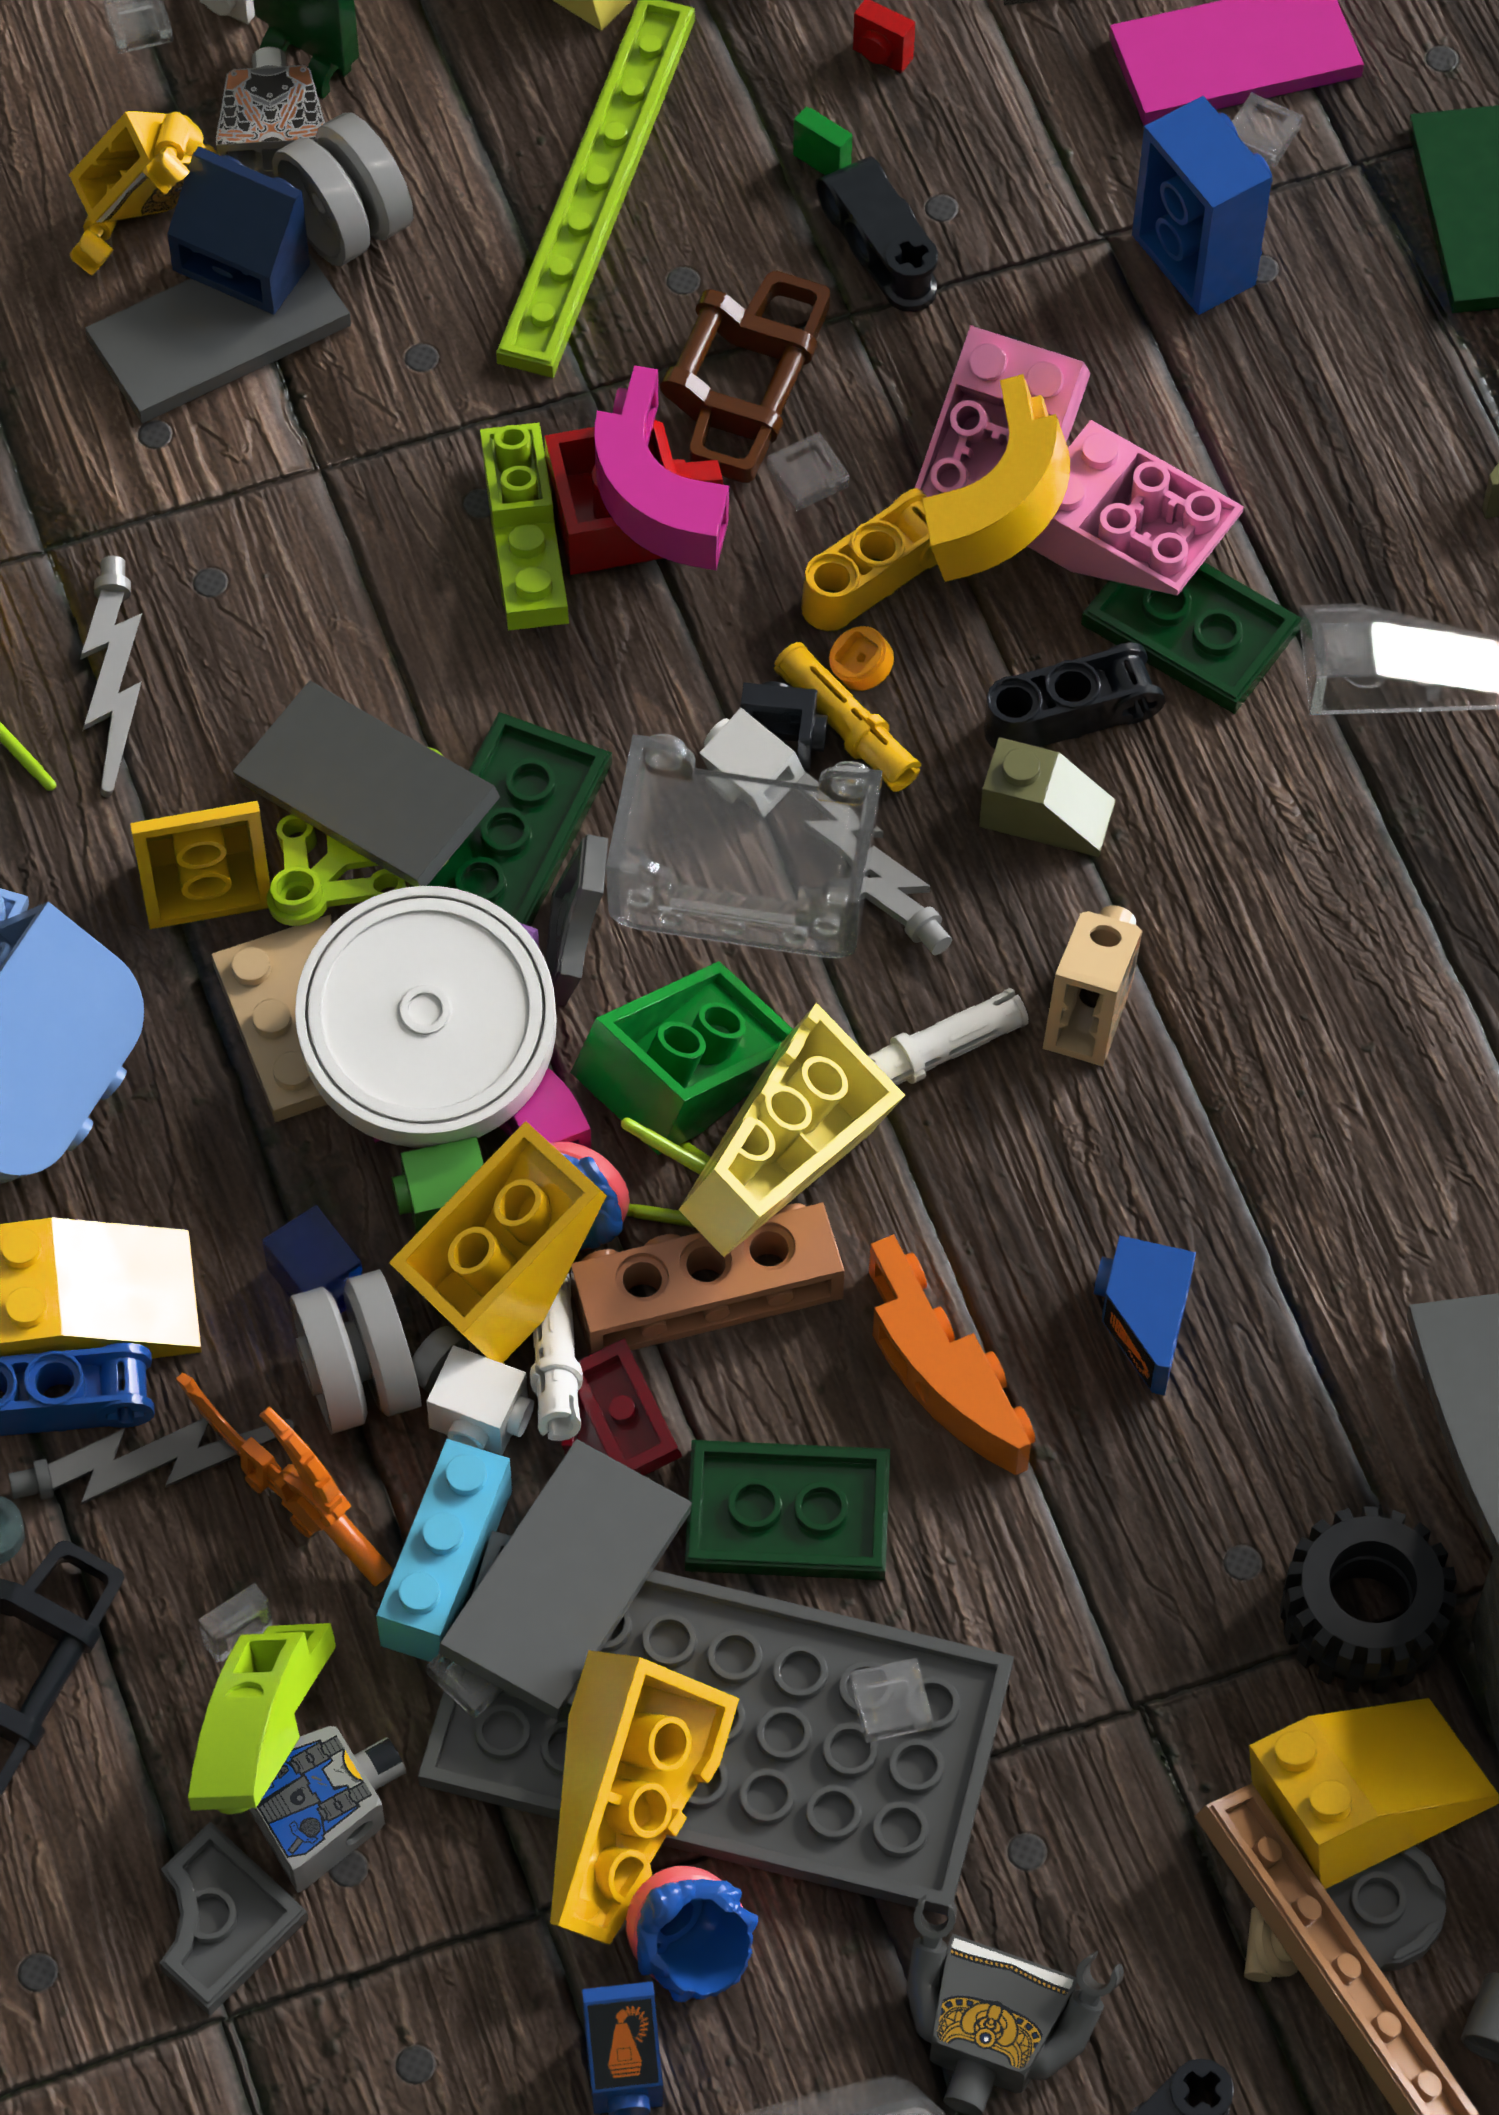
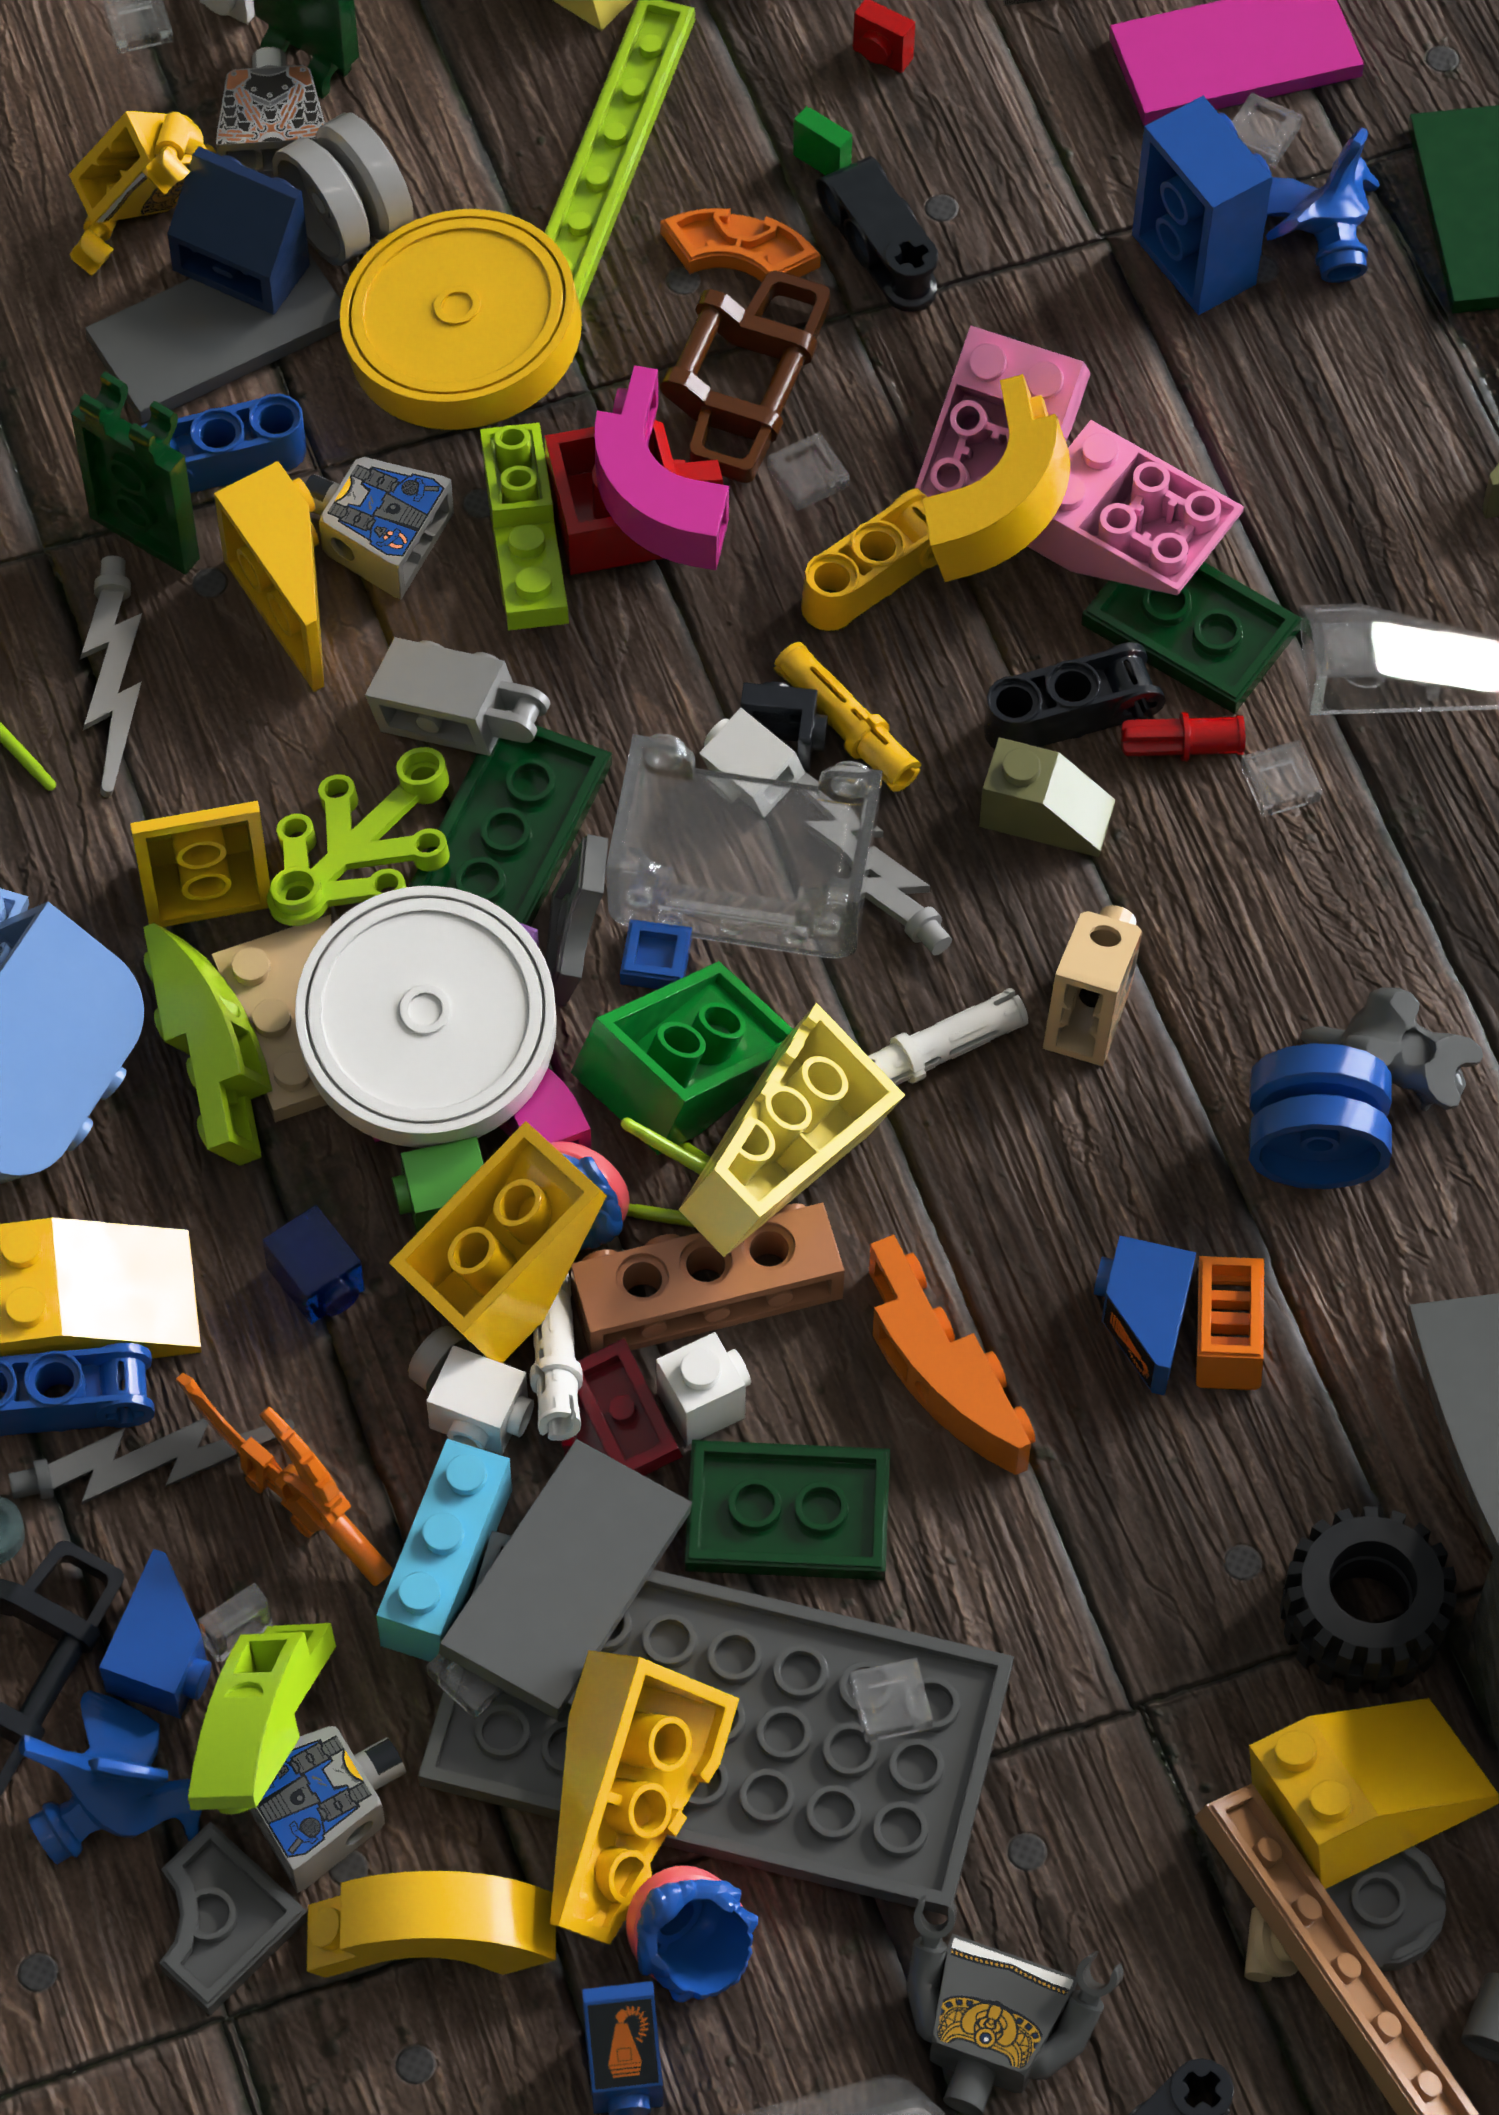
dark grey tile [233,680,500,886] -> none
light grey wheel [289,1269,422,1434] -> none
light orange tile [829,626,894,691] -> none
none -> blue animal [18,1690,202,1865]
none -> dark green tile [71,371,200,575]
none -> blue slope [99,1549,212,1719]
none -> blue piece [141,393,307,493]
none -> lime slope [143,923,273,1166]
none -> yellow slope [214,461,324,692]
none -> torso [305,457,454,599]
none -> yellow arch [307,1871,556,1978]
none -> yellow brick [340,209,582,430]
none -> light grey brick [365,637,550,756]
none -> blue tile [620,919,692,989]
none -> white brick [656,1332,751,1446]
none -> orange tile [660,208,821,282]
none -> red axle [1121,712,1246,761]
none -> orange slope [1196,1256,1264,1390]
none -> clear tile [1241,740,1322,818]
none -> blue wheel [1249,1043,1392,1189]
none -> blue animal [1265,126,1380,283]
none -> dark grey animal [1301,987,1483,1111]

